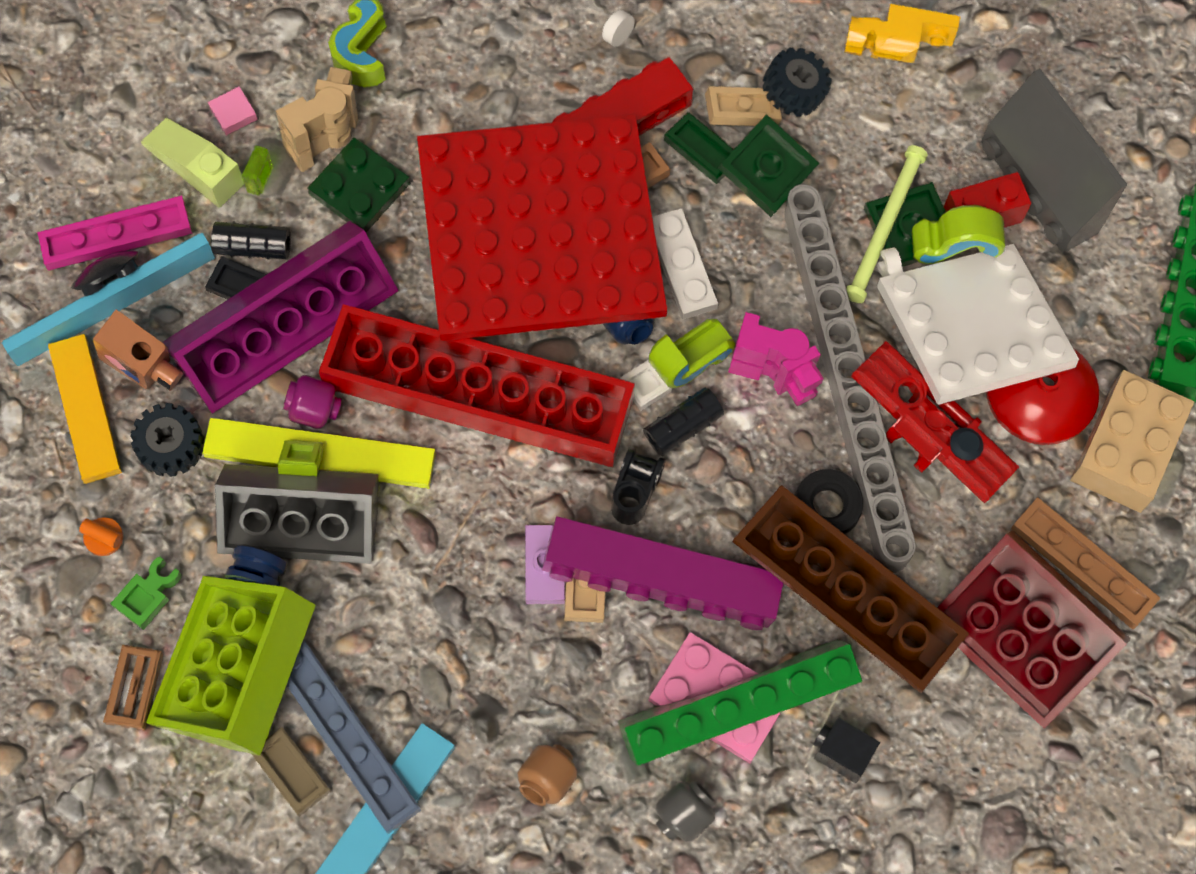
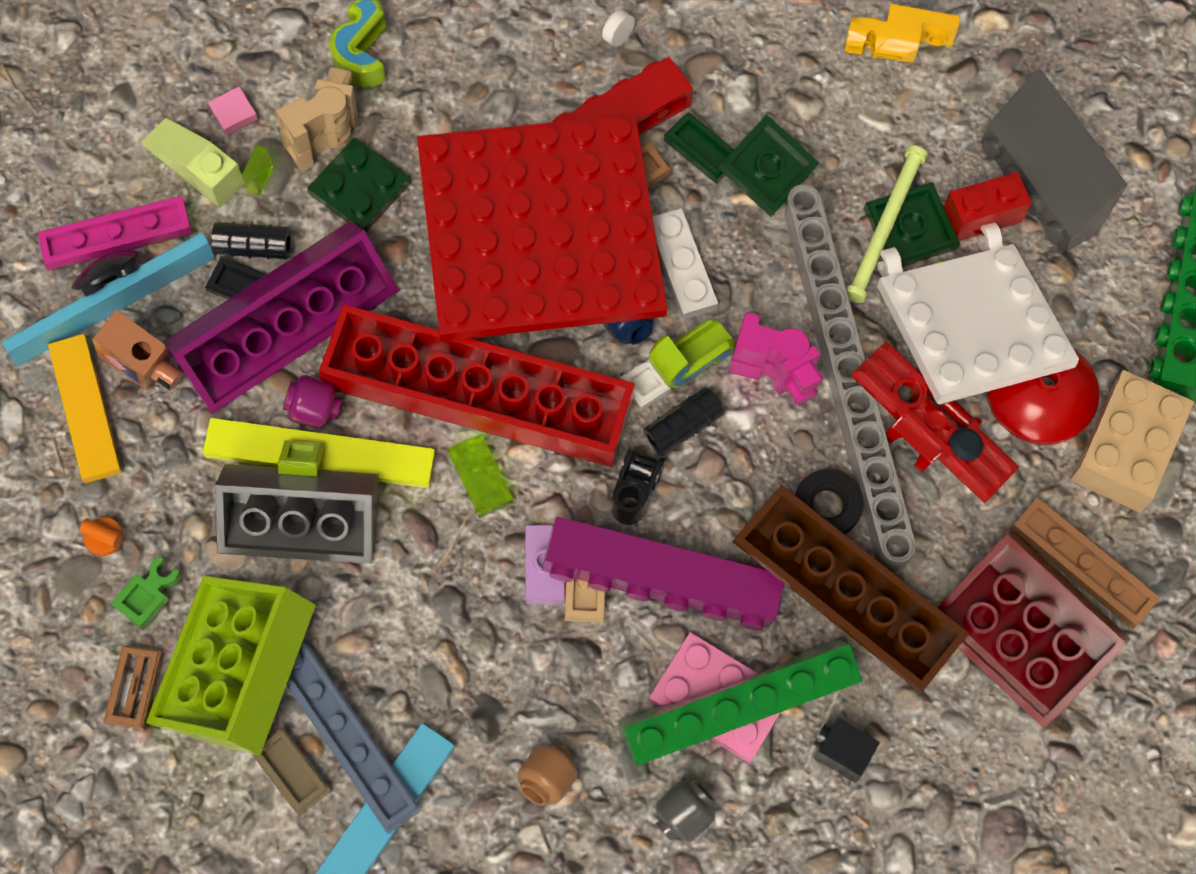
black wheel [131,403,204,477] -> none
dark blue wheel [225,546,288,586] -> none
tan plate [705,86,782,126] -> none
black wheel [762,47,832,117] -> none
lime animal [912,205,1005,264] -> none
none -> clear neon green tile [447,434,514,518]

